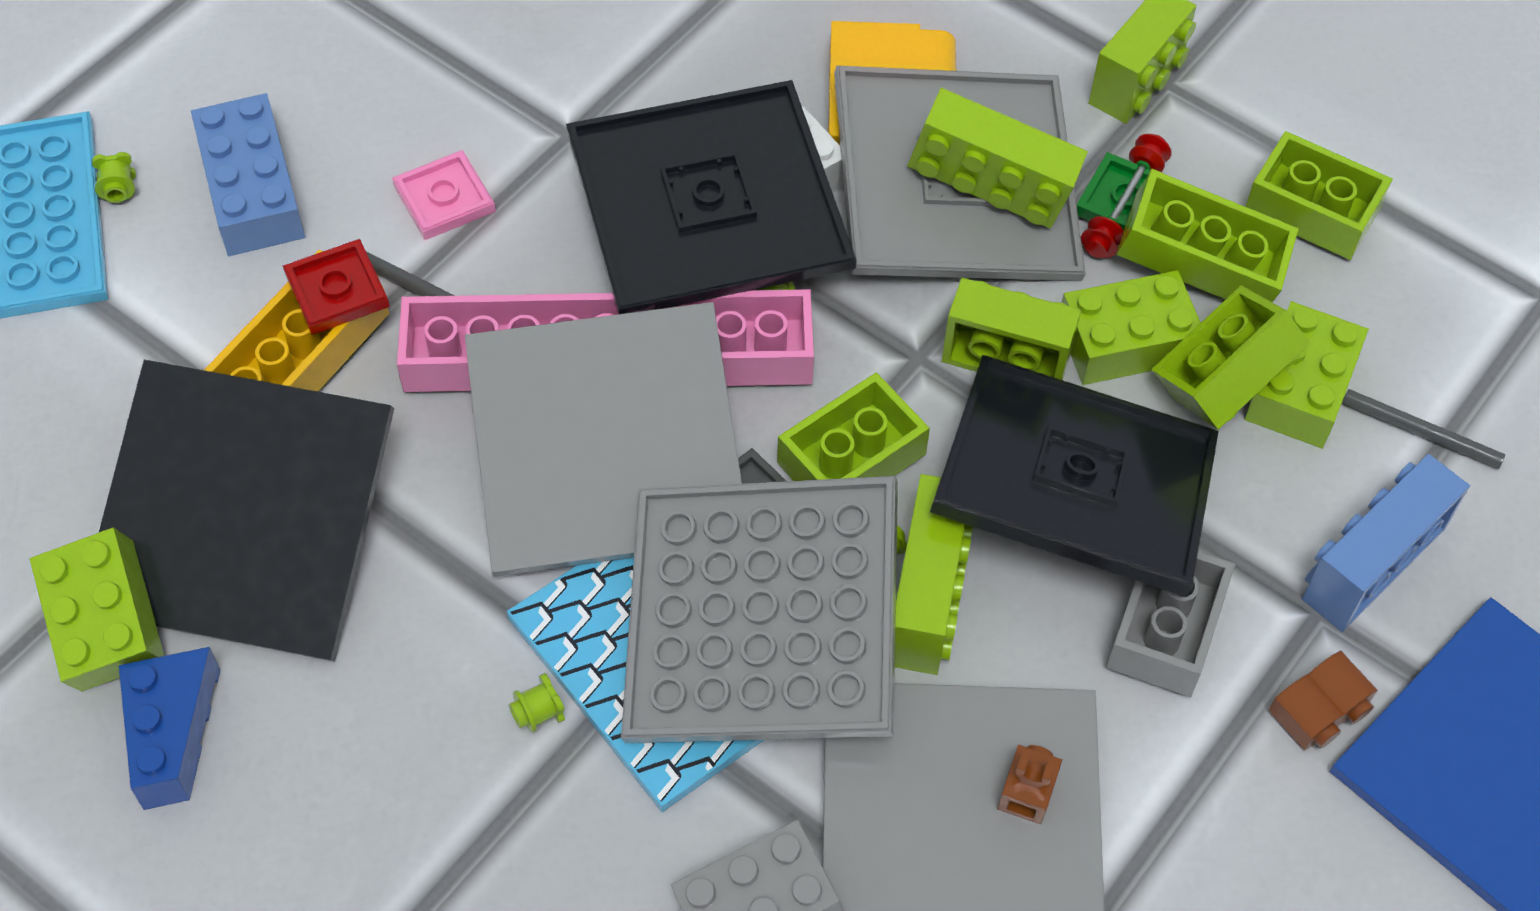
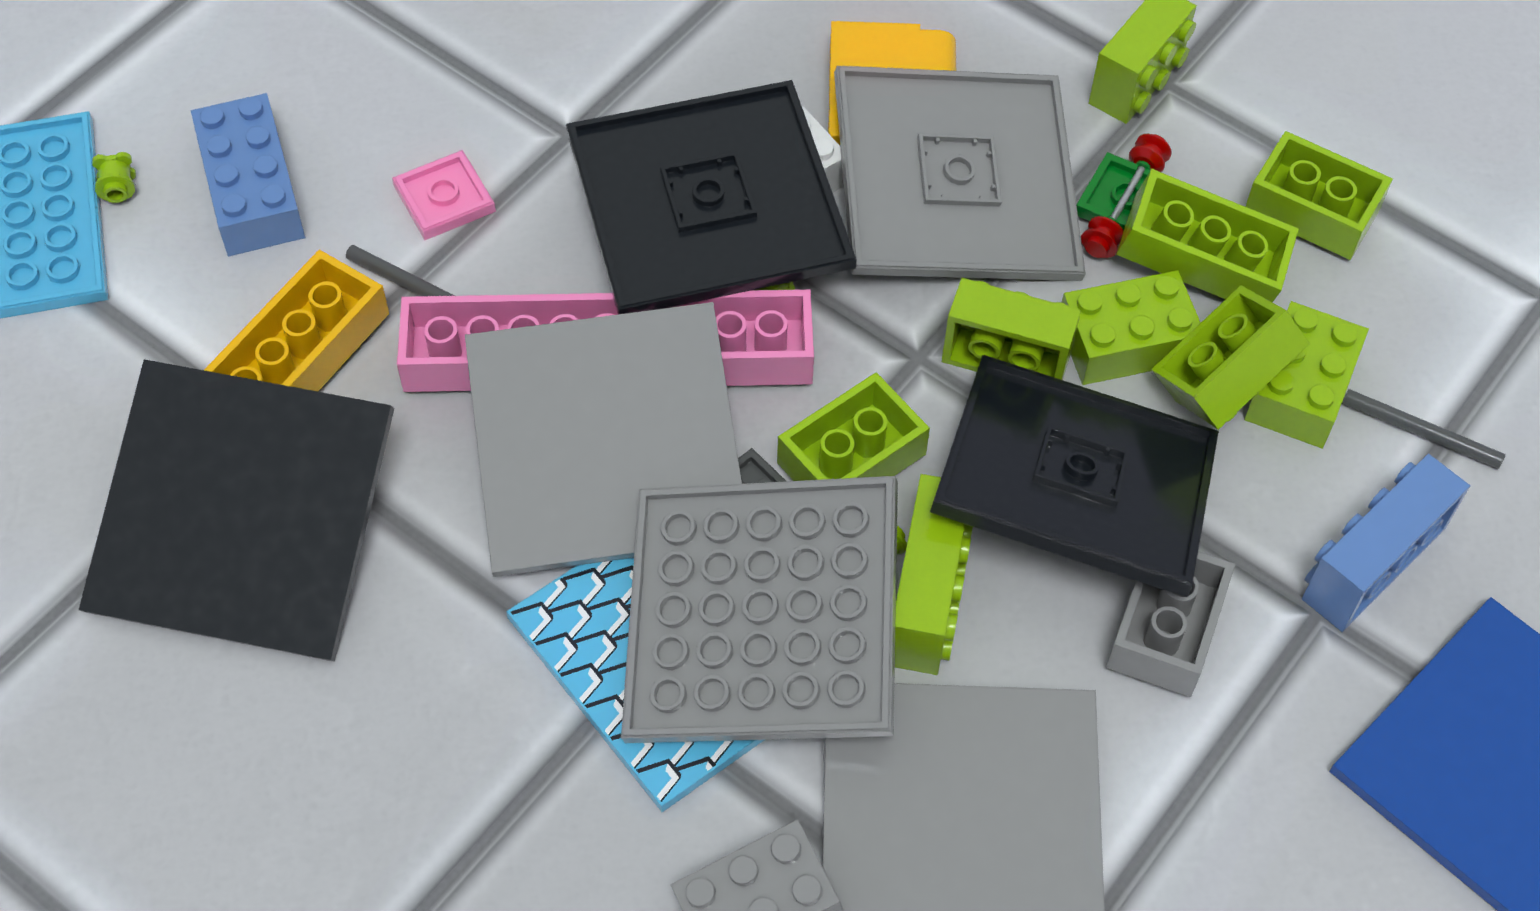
lime brick [29,527,164,692] -> none
blue wedge [119,647,221,810] -> none
red tile [282,239,390,335] -> none
lime brick [508,673,565,732] -> none
lime brick [907,87,1088,229] -> none
dark orange brick [997,744,1063,825] -> none
dark orange brick [1269,650,1378,751] -> none

